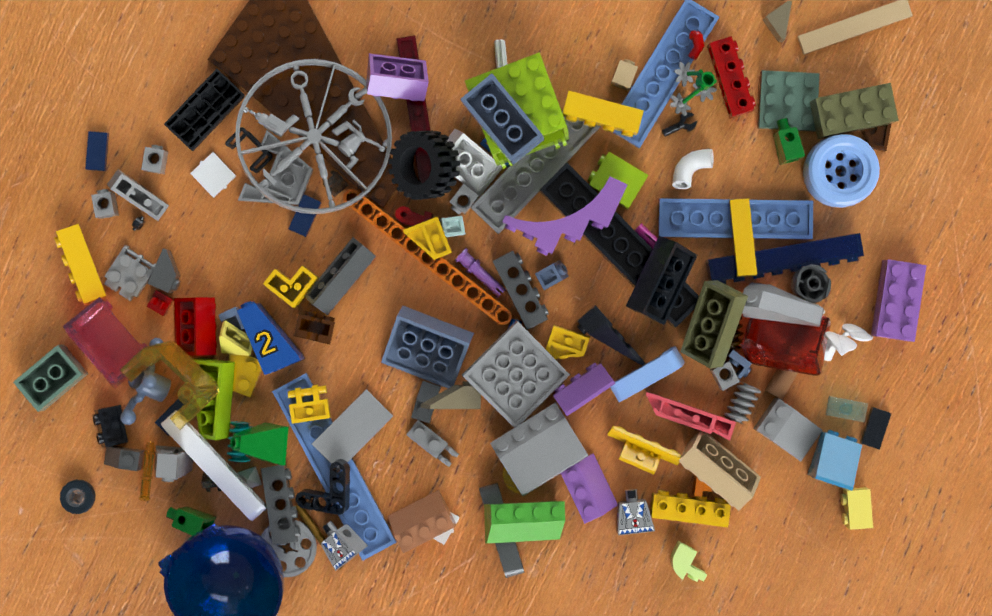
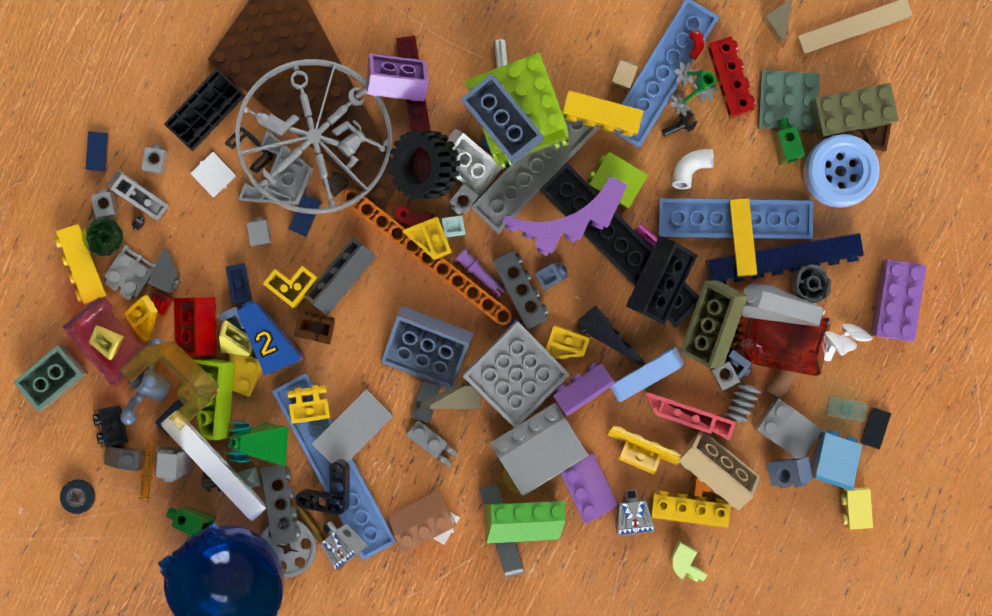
none -> clear green cylinder [82,217,123,257]
none -> light yellow slope [89,325,124,360]
none -> yellow wing [123,295,158,344]
none -> dark blue plate [226,263,253,304]
none -> light grey brick [247,217,272,247]
none -> sand blue brick [766,457,813,488]

